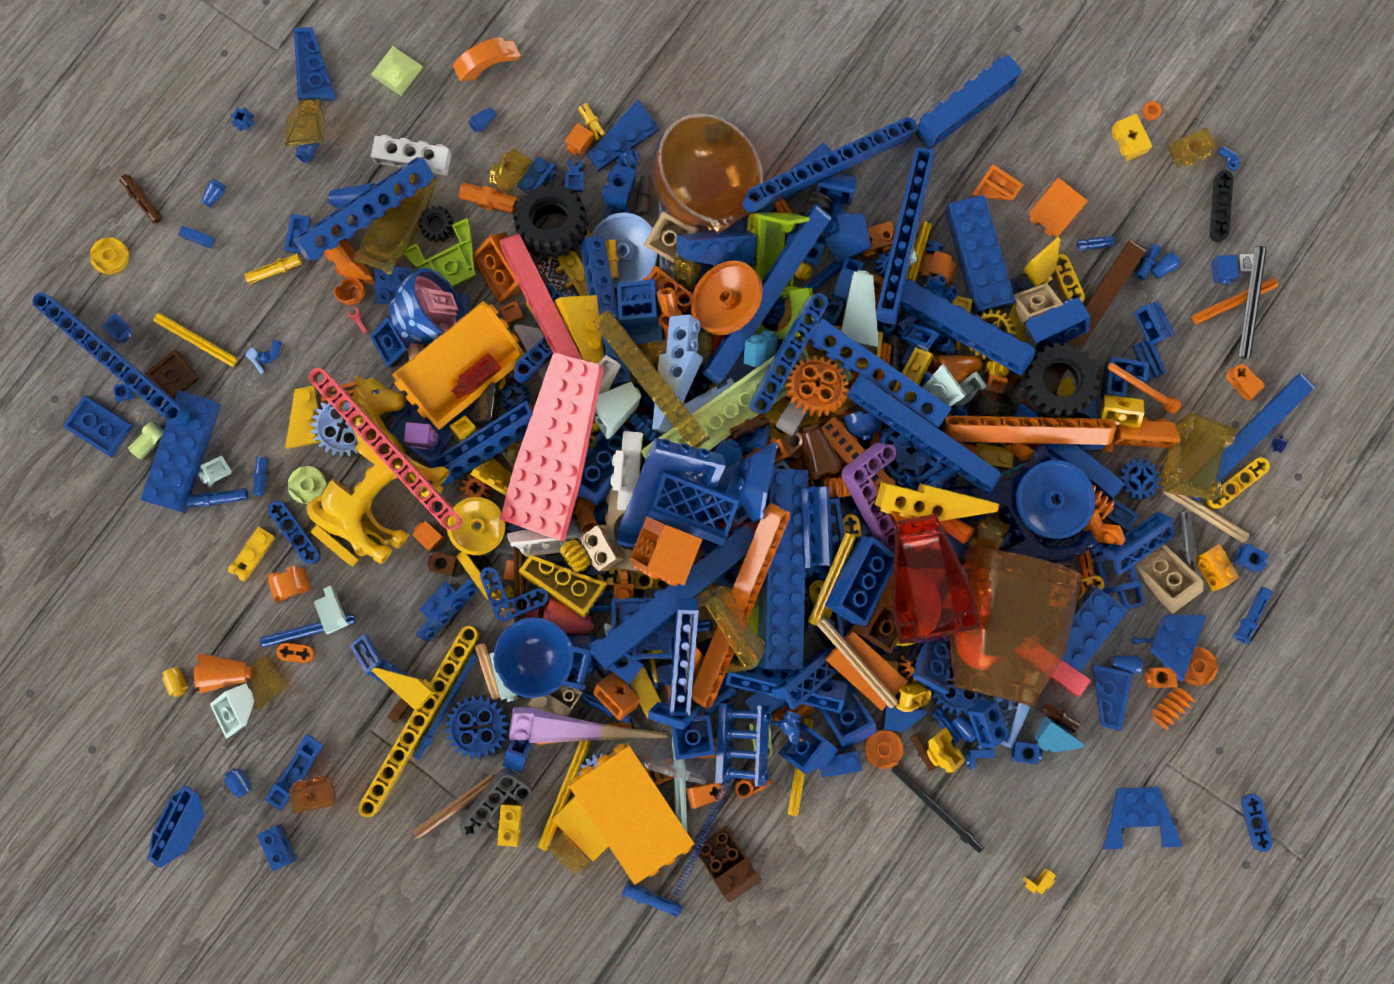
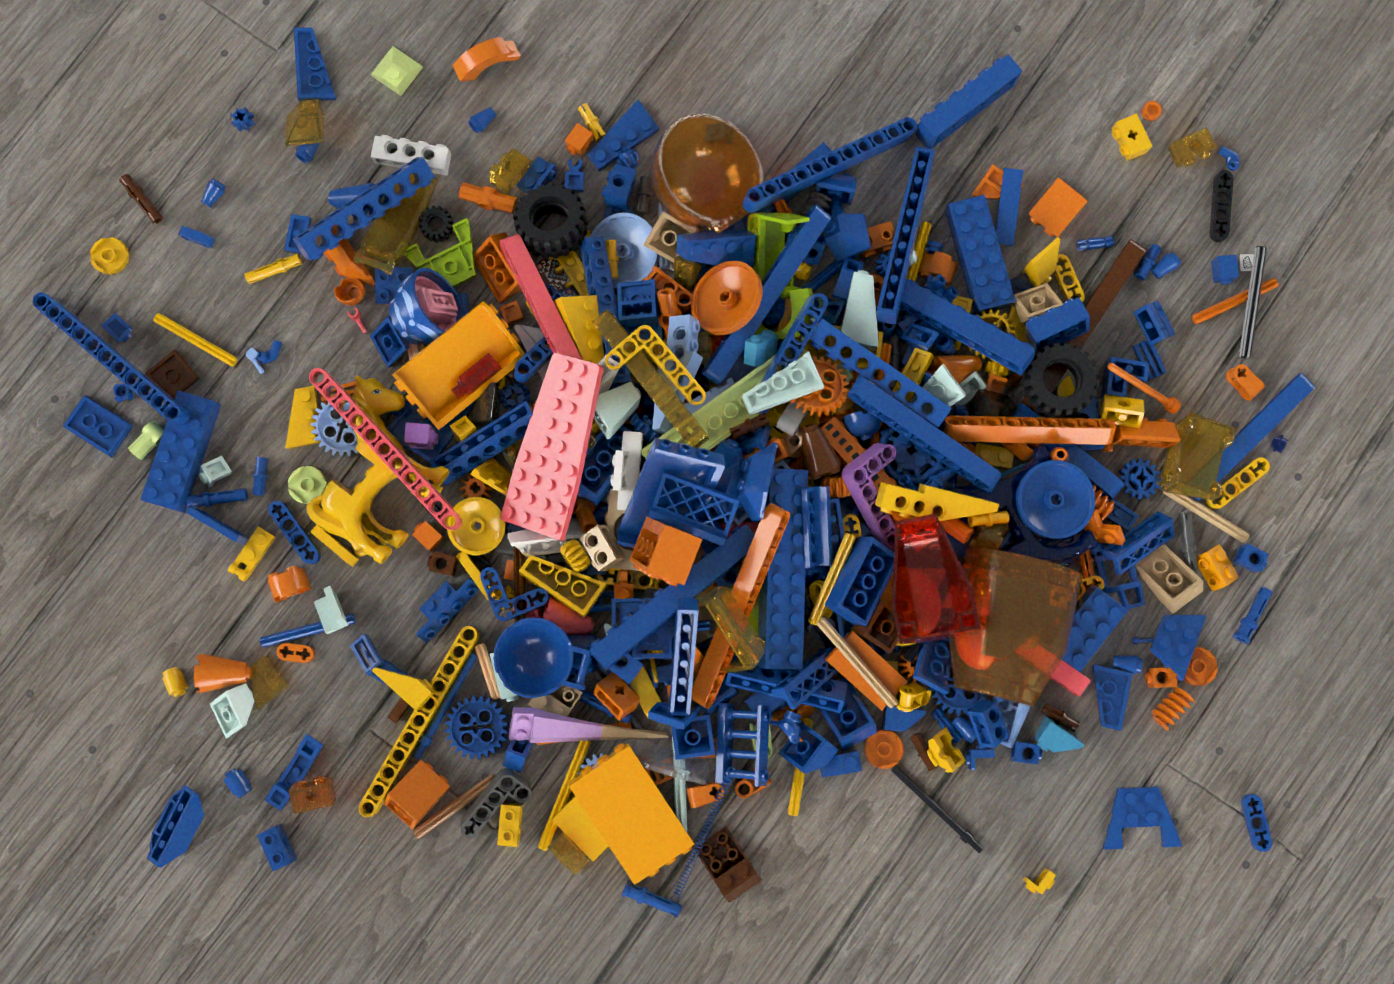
none -> blue tile [186,507,250,545]
none -> orange slope [384,760,450,830]
none -> yellow beam [605,325,706,406]
none -> light aqua wing [742,351,824,415]
none -> yellow pin [968,511,1009,527]
none -> blue tile [996,168,1023,246]
none -> orange cone [1049,447,1069,462]

